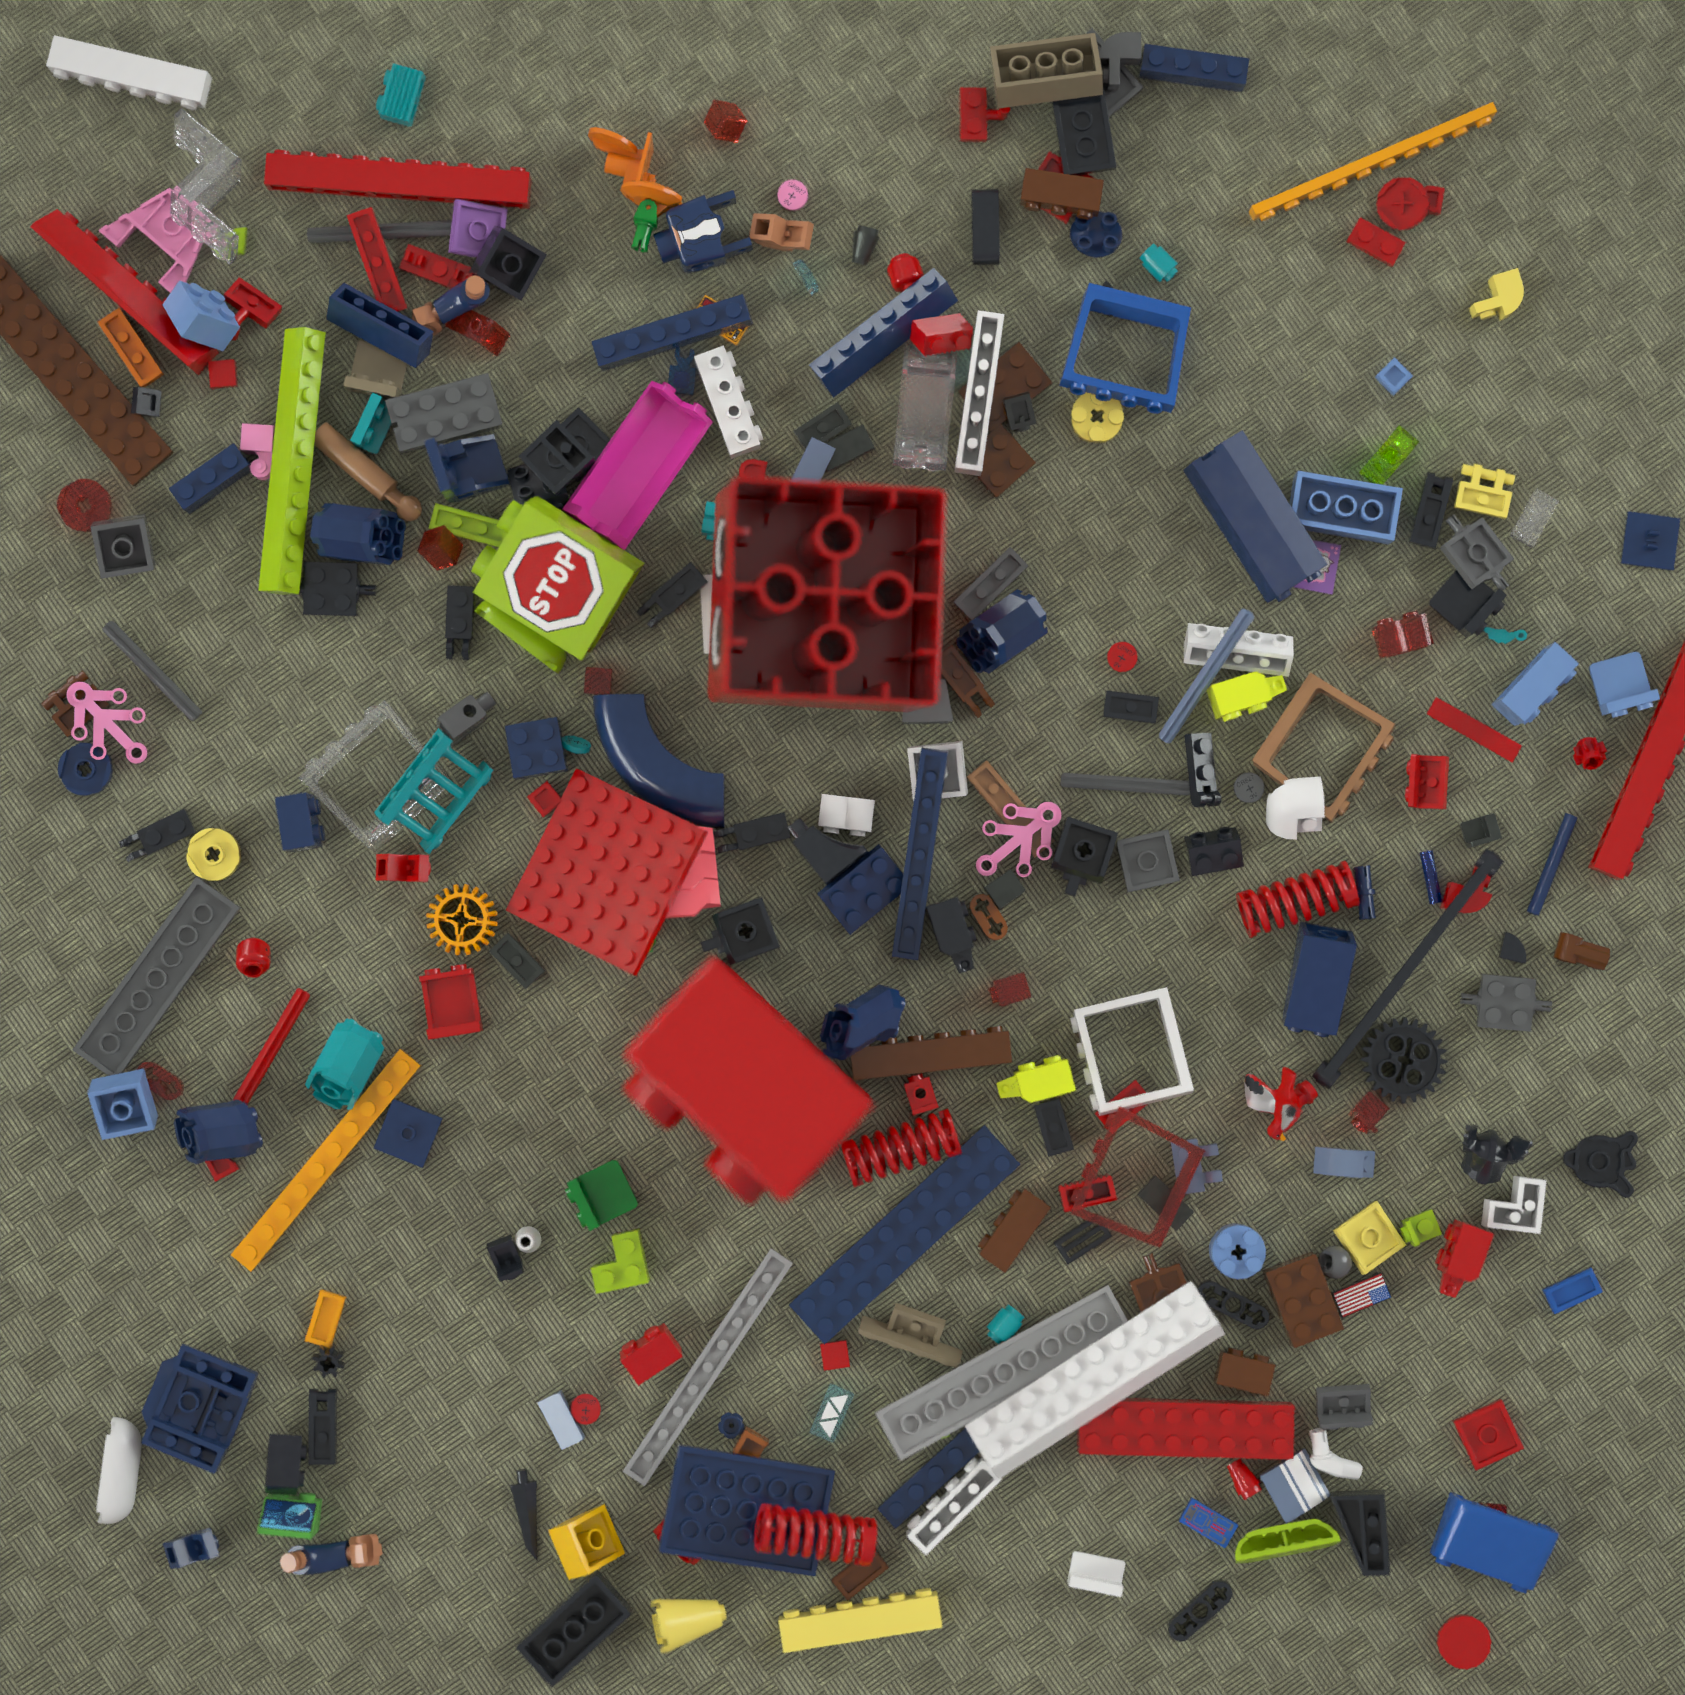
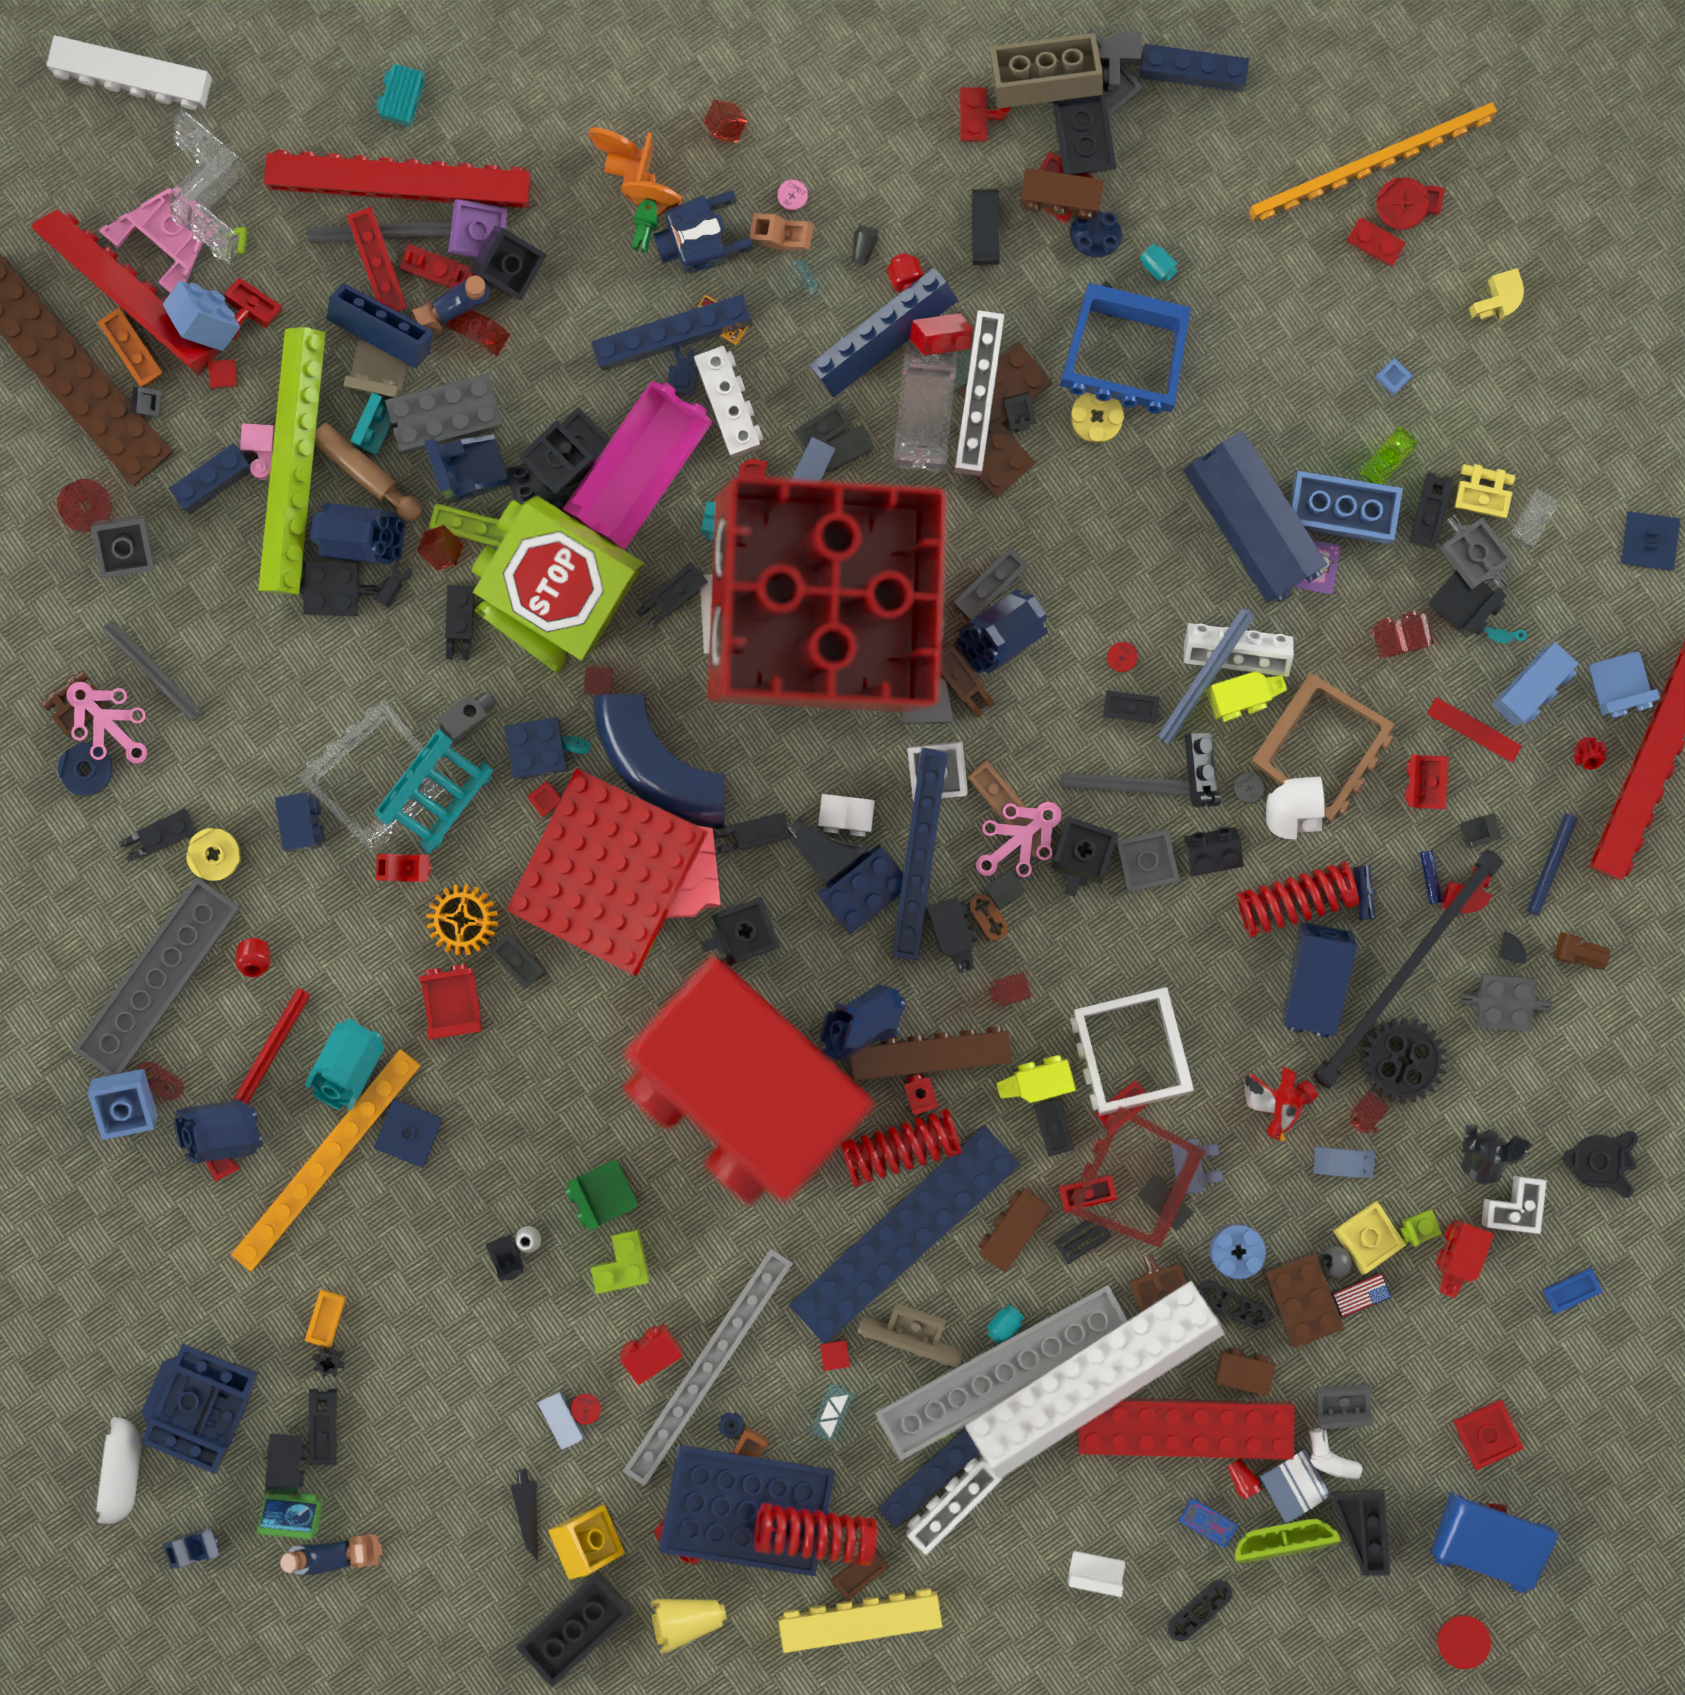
none -> black bar [374,561,413,608]

